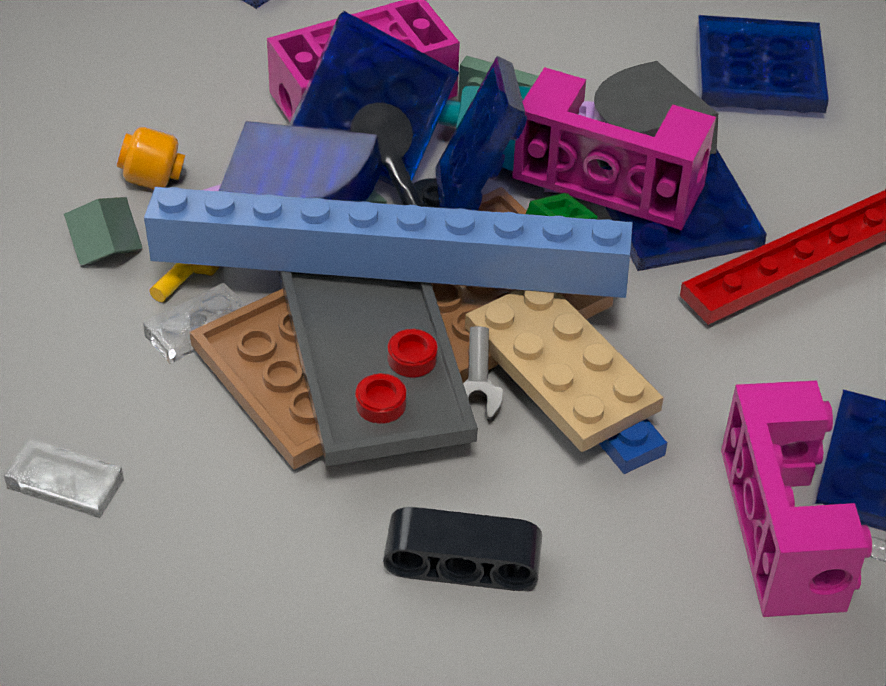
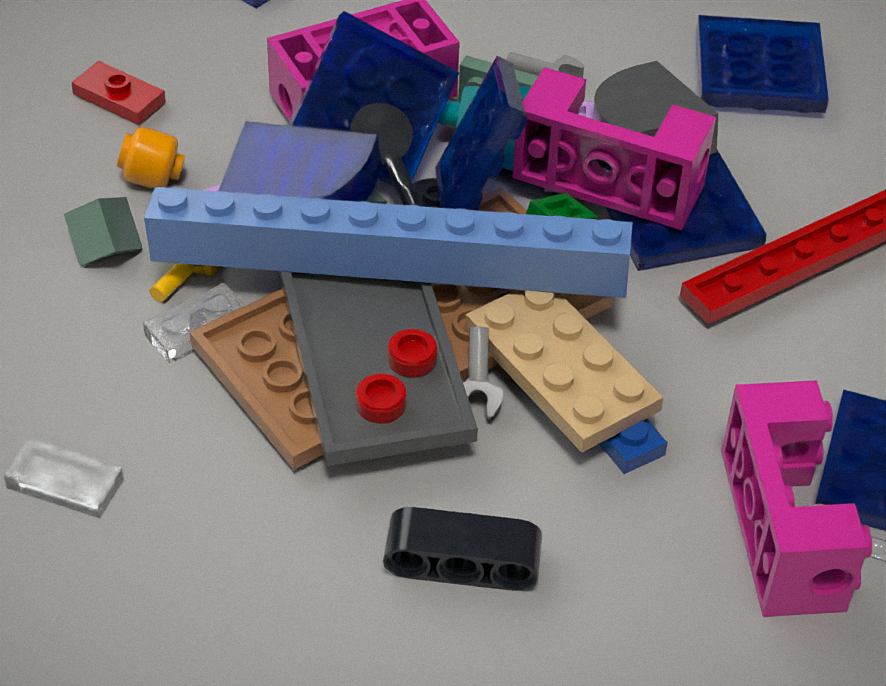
none -> red plate [71,61,166,125]
none -> light grey bar [506,52,584,78]

